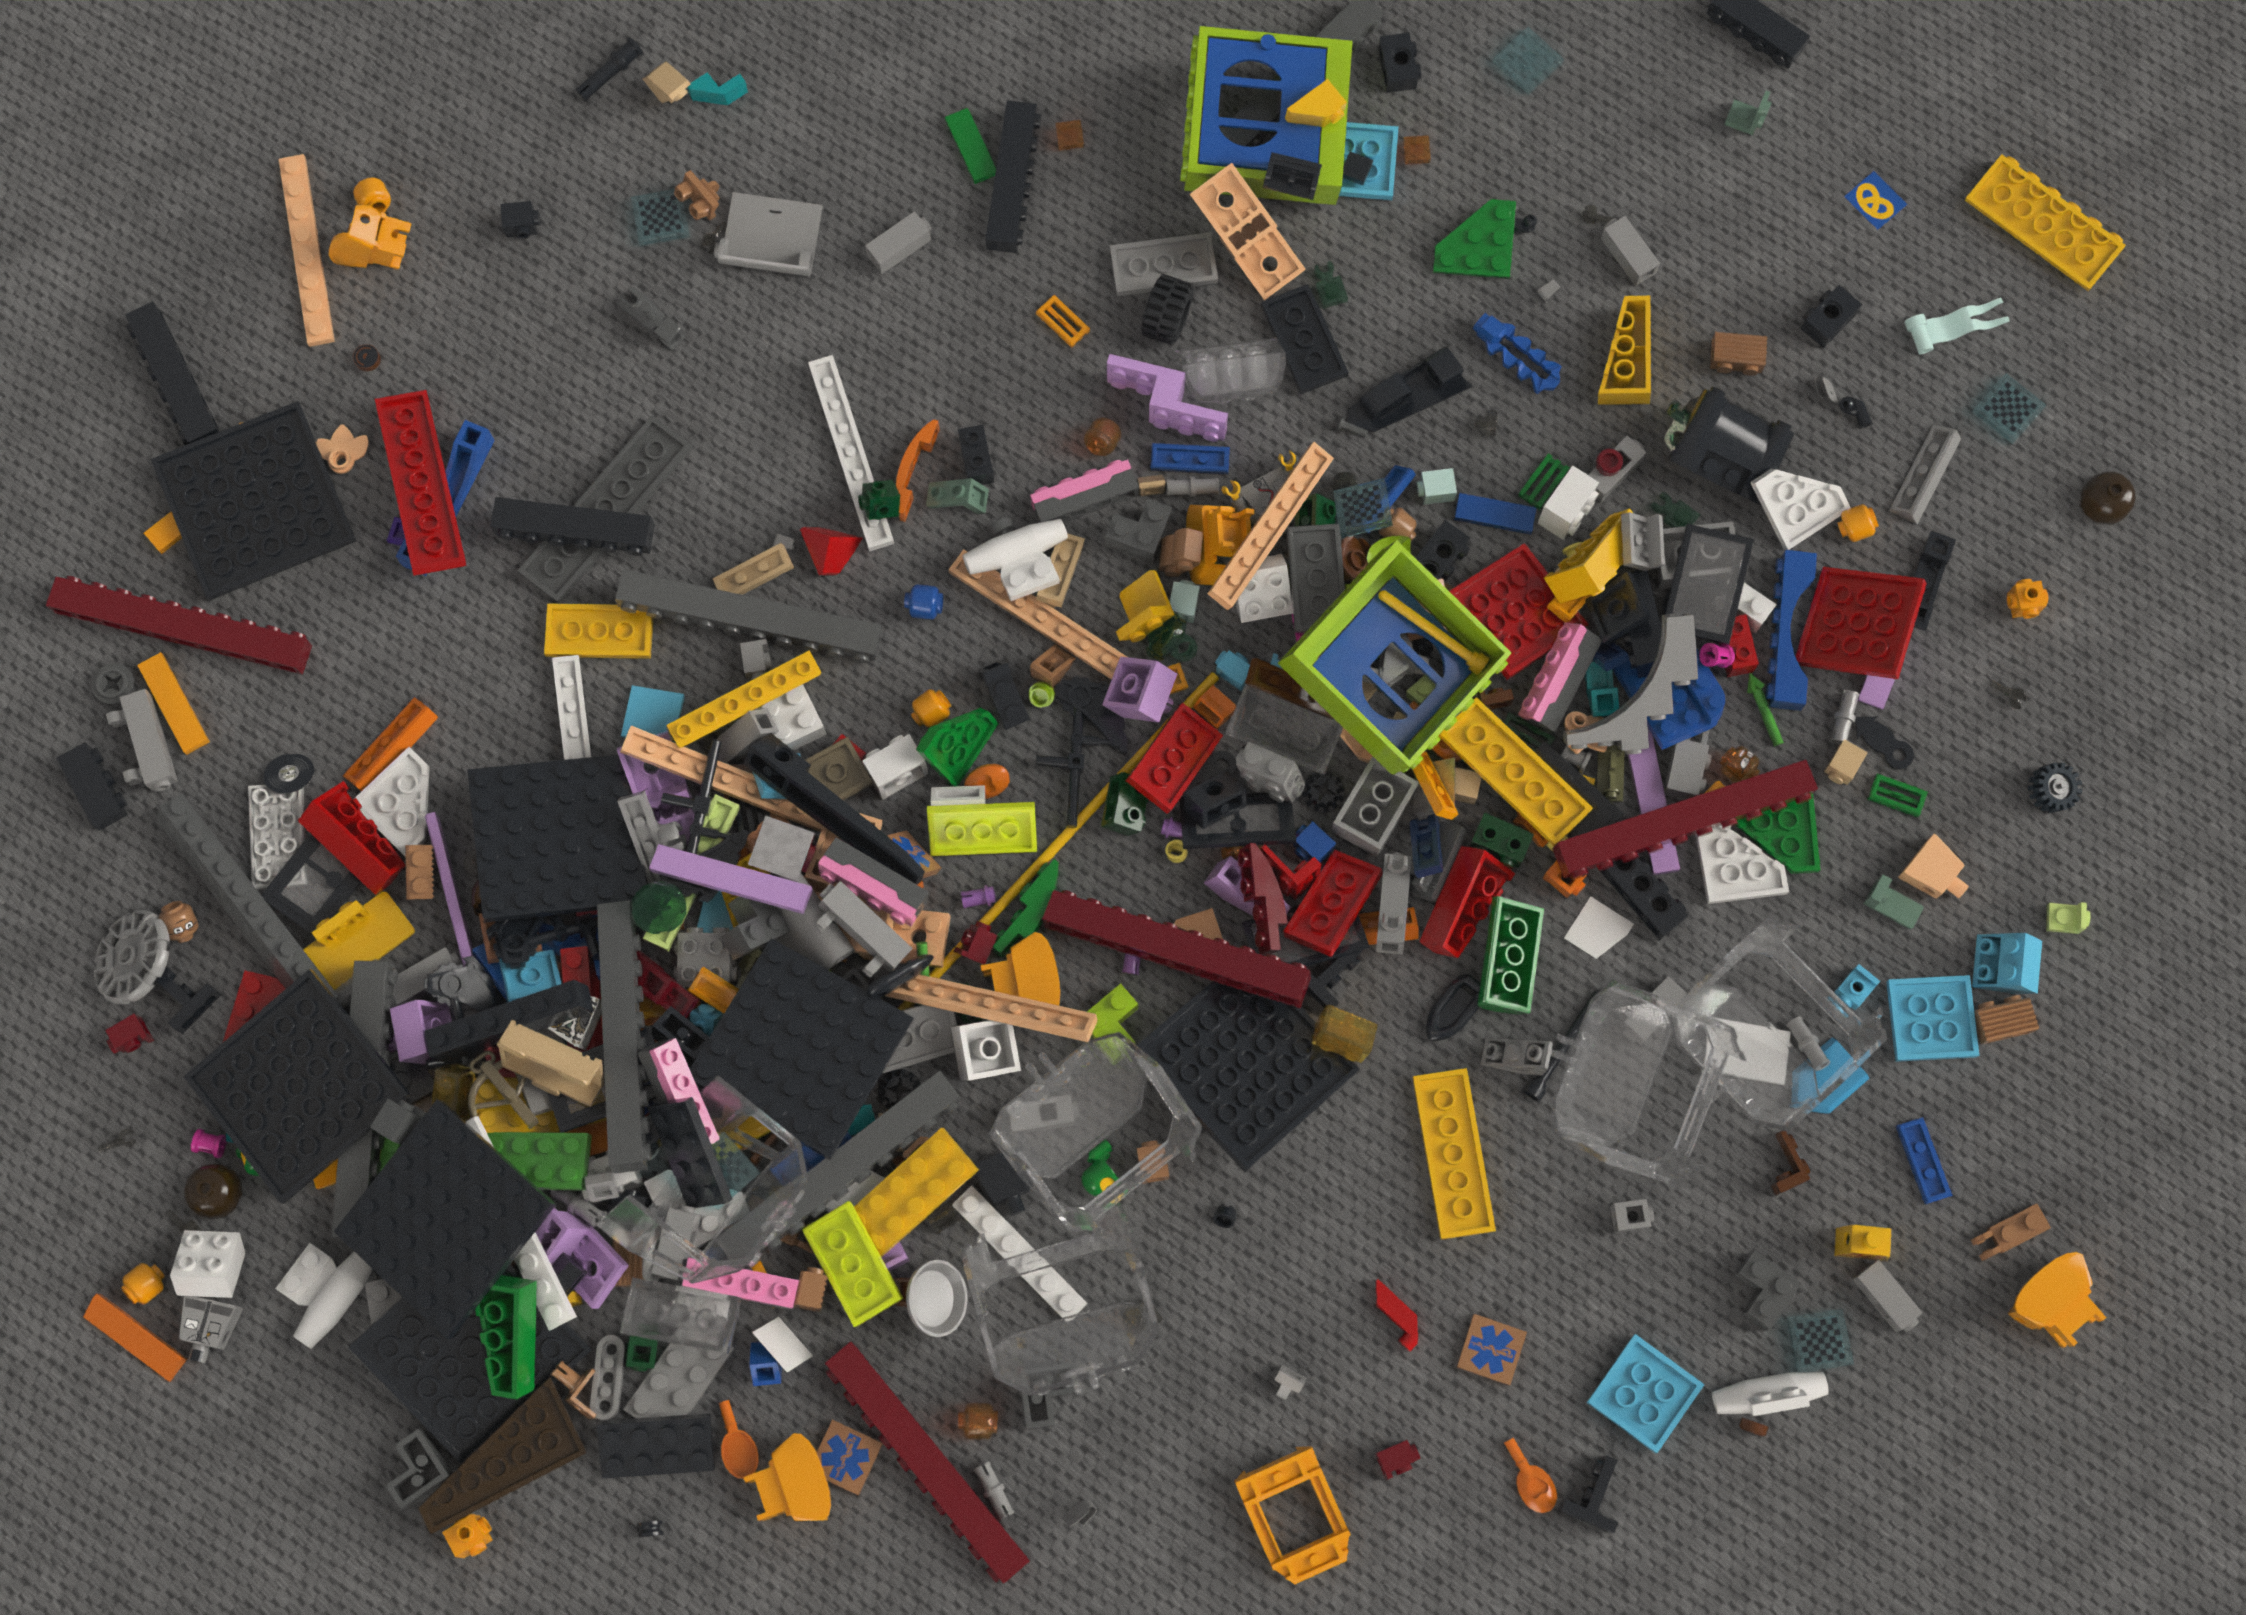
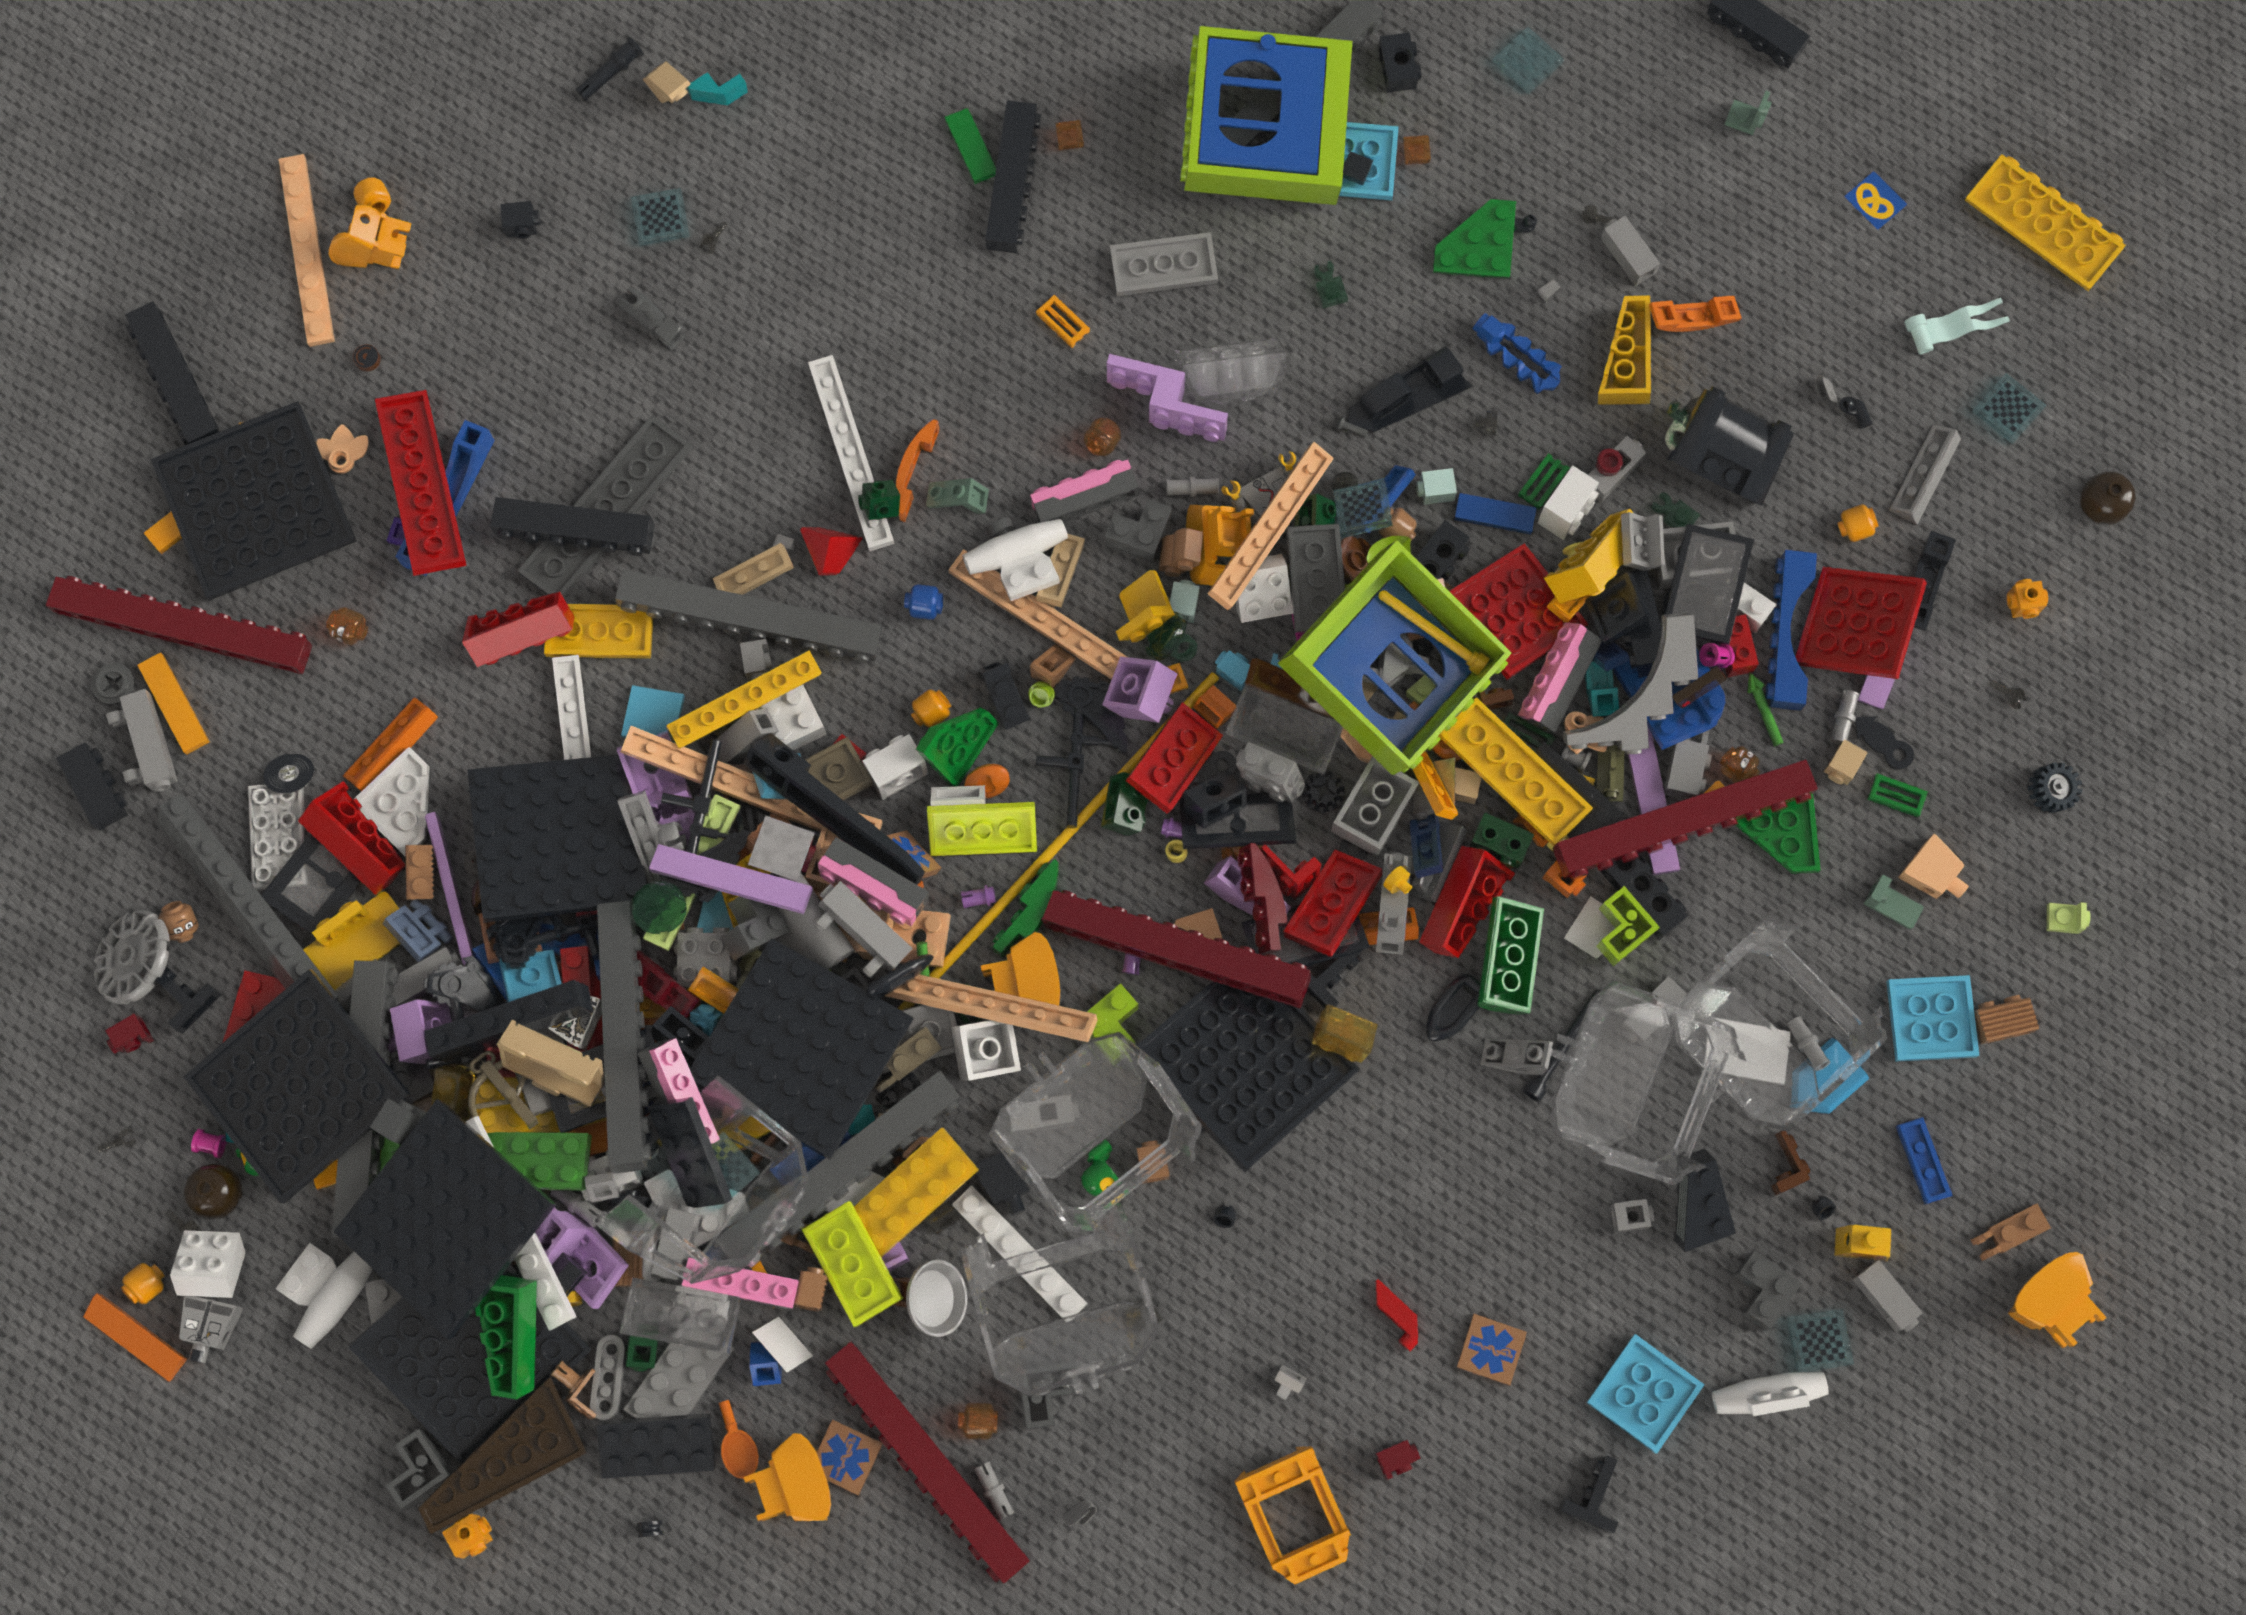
medium nougat hips [674,170,720,221] -> none
light grey door [714,192,823,277] -> none
light grey brick [865,211,932,274] -> none
dark red brick [954,921,998,965] -> none
black brick [958,424,995,485] -> none
tan slope [1137,475,1165,496] -> none
black tyre [1141,274,1194,345] -> none
blue tile [1151,443,1230,474] -> none
light nougat bracket [1190,163,1306,300] -> none
black plate [1261,284,1349,394] -> none
black hinge [1263,152,1322,200] -> none
yellow slope [1285,79,1347,127] -> none
blue brick [1293,822,1336,863] -> none
yellow plate [1412,1068,1496,1240] -> none
orange piece [1504,1438,1557,1513] -> none
white plate [1695,826,1789,904] -> none
medium nougat brick [1710,332,1767,376] -> none
reddish brown tile [1739,1417,1769,1437] -> none
white plate [1750,469,1851,550] -> none
black brick [1801,285,1863,348] -> none
medium azure brick [1834,964,1880,1010] -> none
medium azure slope [1972,933,2042,994] -> none
none -> clear orange head [326,607,368,646]
none -> sand blue plate [382,899,453,962]
none -> wedge [462,592,575,667]
none -> dark tan hinge [876,1026,942,1092]
none -> yellow tile [1383,866,1412,894]
none -> lime brick [1596,886,1660,967]
none -> orange slope [1649,296,1742,332]
none -> dark brown tile [1672,667,1727,709]
none -> black wedge [1674,1148,1736,1252]
none -> black hinge [1811,1196,1836,1220]

